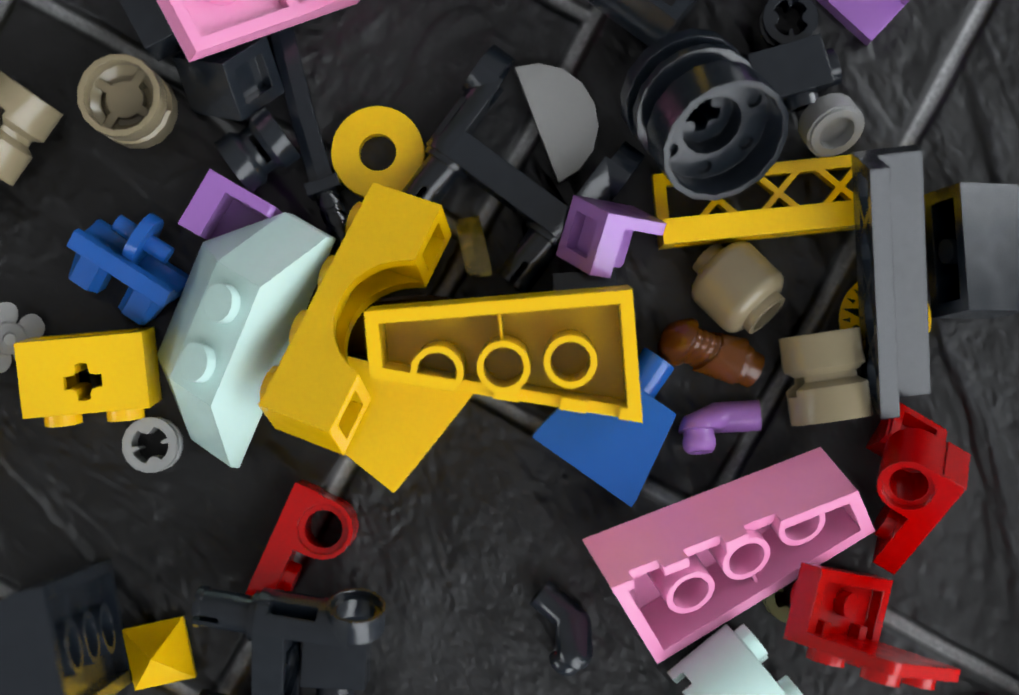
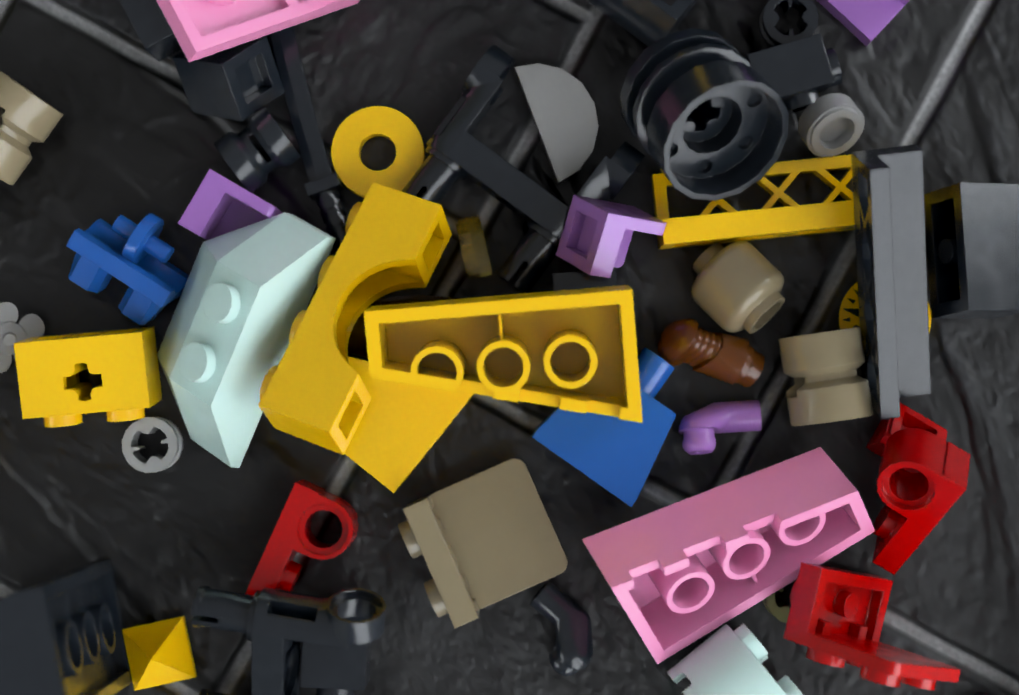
dark tan wheel [77,54,178,149] -> none
none -> dark tan bracket [398,458,568,628]

